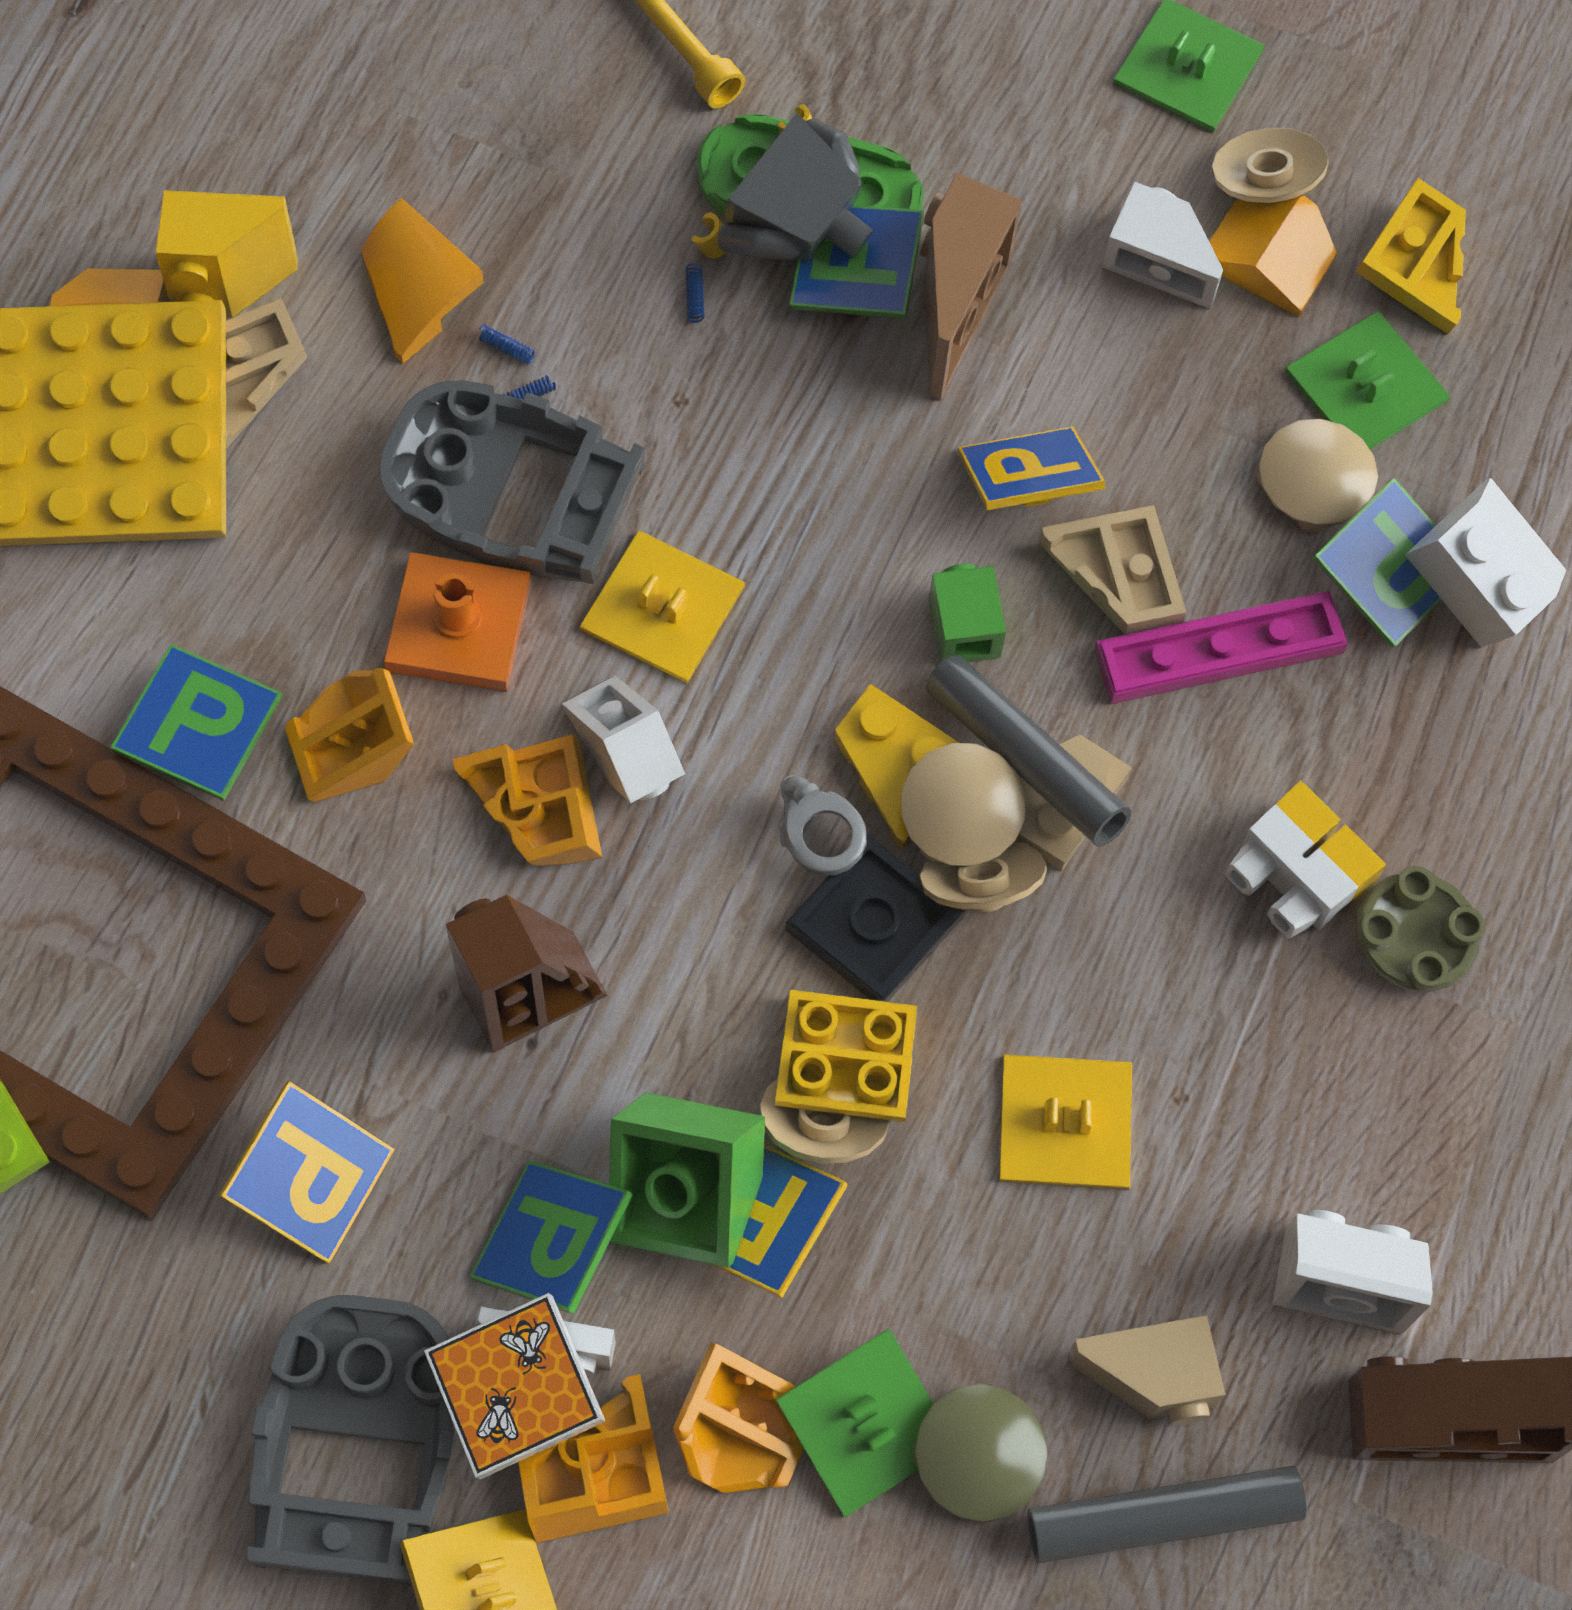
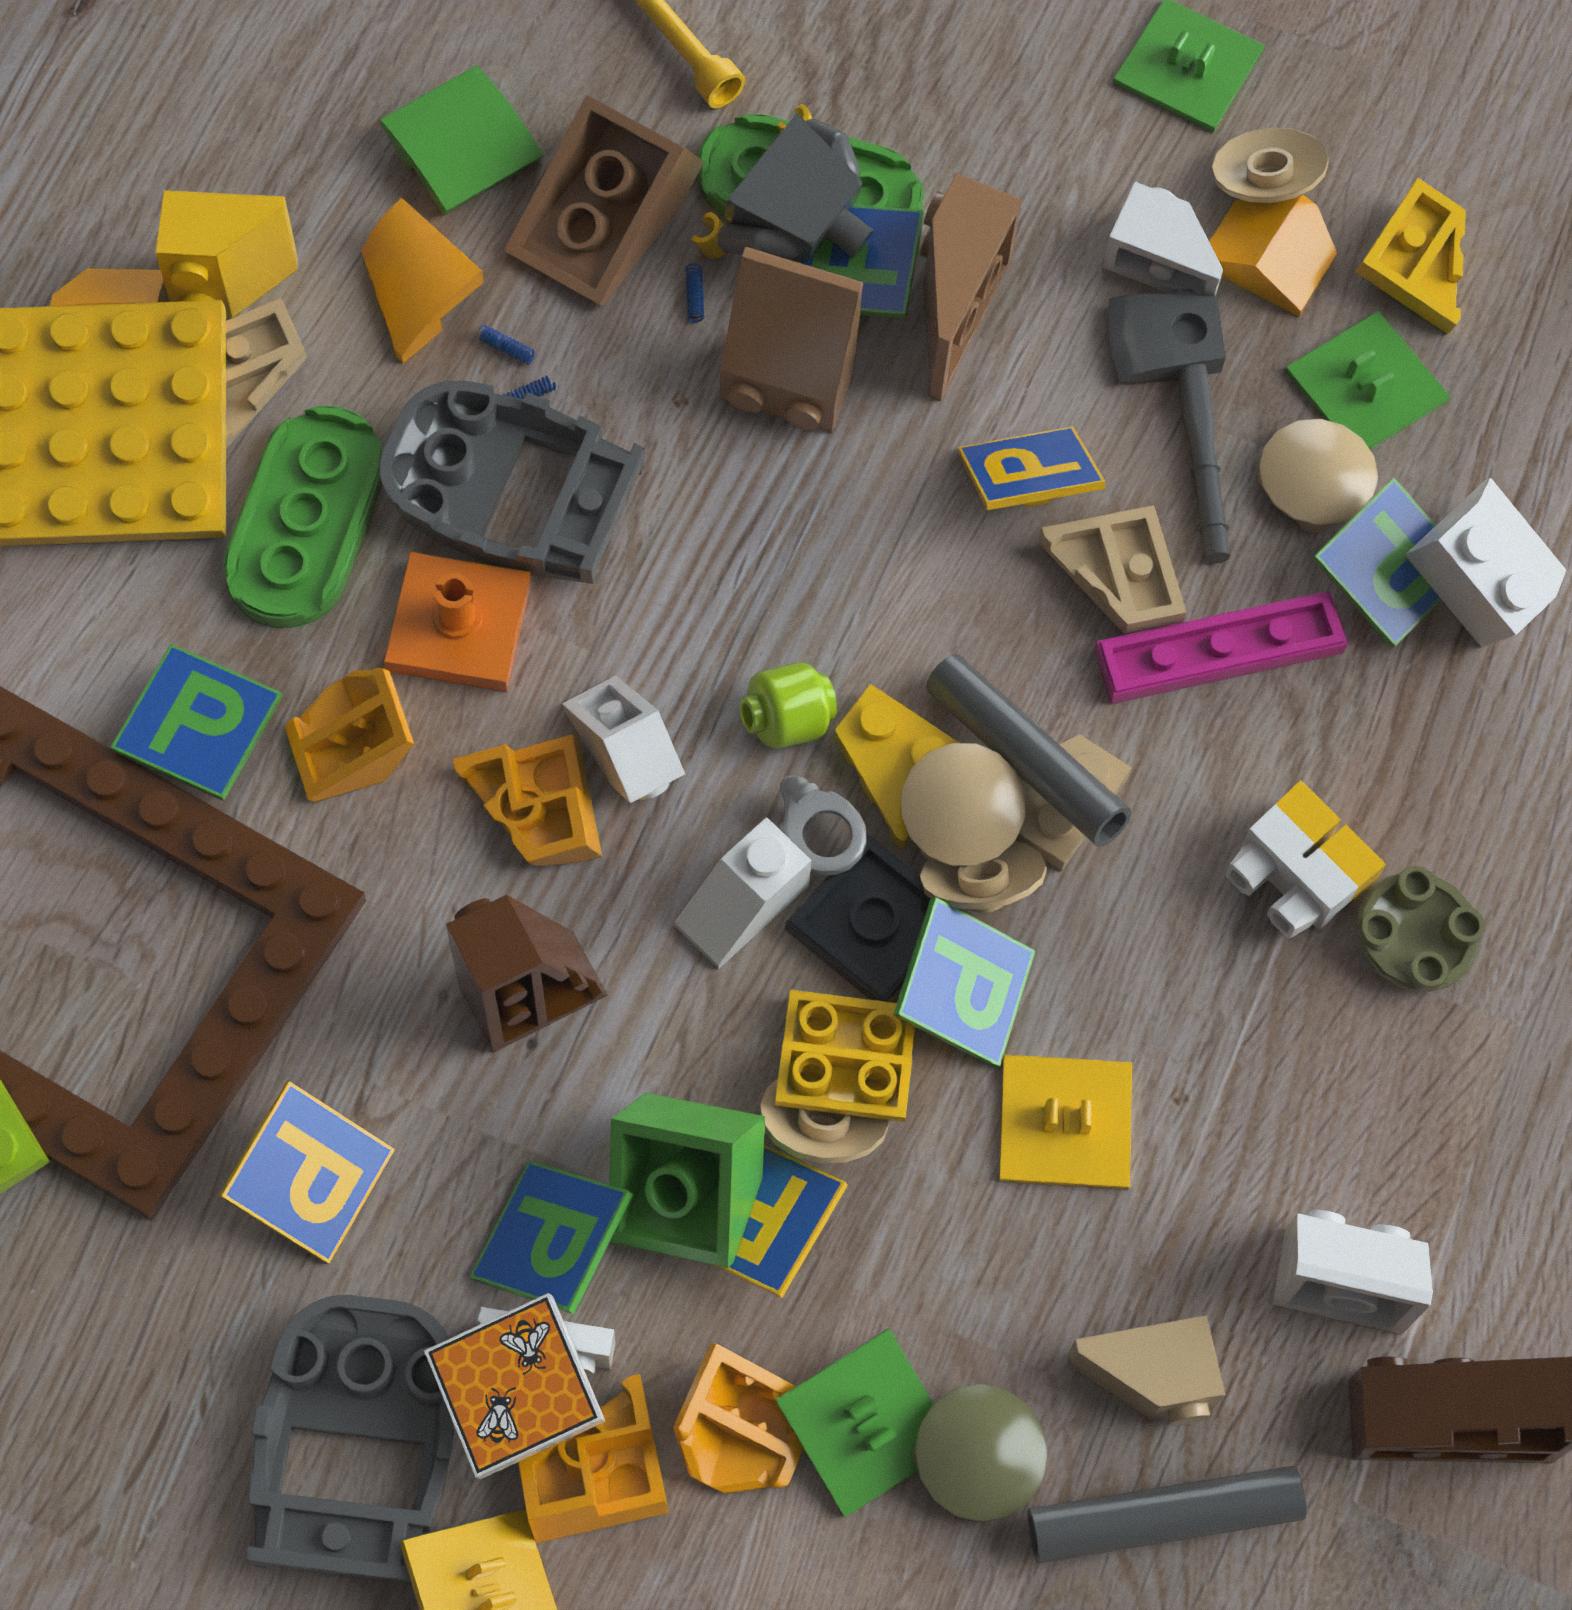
yellow piece [580,530,745,683] -> none
bright green brick [928,564,1006,662] -> none
none -> bright green tile [223,406,383,628]
none -> bright green slope [379,65,544,216]
none -> medium nougat slope [504,95,704,307]
none -> white slope [674,817,812,969]
none -> medium nougat slope [720,247,863,433]
none -> lime head [739,662,837,749]
none -> piece [893,897,1035,1068]
none -> dark grey piece [1107,289,1230,563]

